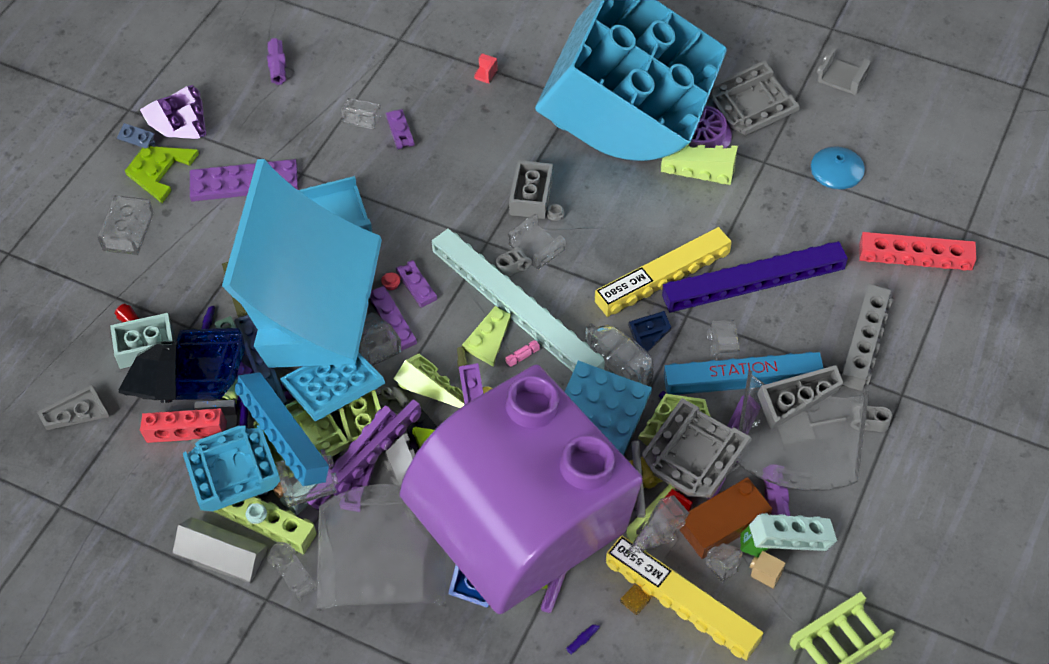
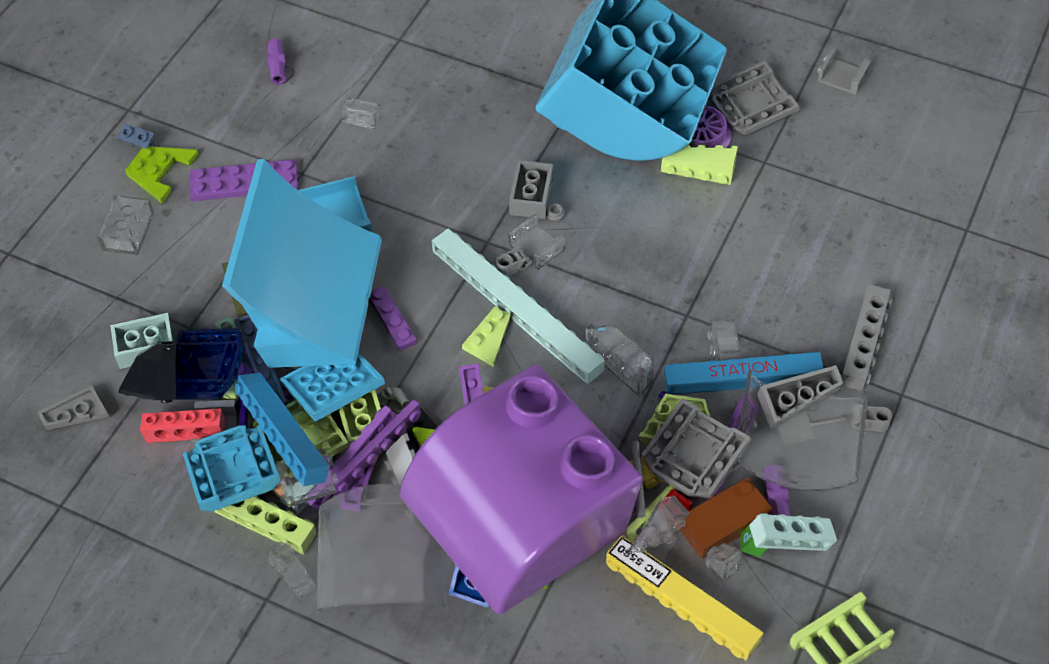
red cone [115,303,139,323] -> none
brick [140,85,206,139] -> none
slope [173,517,269,583] -> none
dark purple piece [200,306,215,336] -> none
light aqua plate [246,503,267,524] -> none
clear slope [358,312,401,366] -> none
coral plate [381,272,400,290] -> none
medium lavender plate [386,109,414,150] -> none
yellowish green wedge [394,354,465,408] -> none
medium lavender plate [396,260,437,308] -> none
olive piece [457,347,467,374] -> none
coral panel [474,54,498,84] -> none
bright pink axle [505,340,540,367] -> none
medium lavender axle [541,572,566,613] -> none
medium azure plate [565,361,652,456] -> none
dark purple piece [566,625,600,654] -> none
light yellow brick [595,227,732,317] -> none
clear yellow plate [620,584,651,615] -> none
dark blue wing [628,311,671,357] -> none
dark purple brick [662,241,848,313] -> none
tan brick [750,551,785,589] -> none
dark azure dish [811,147,865,189] -> none
coral brick [859,232,976,271] -> none

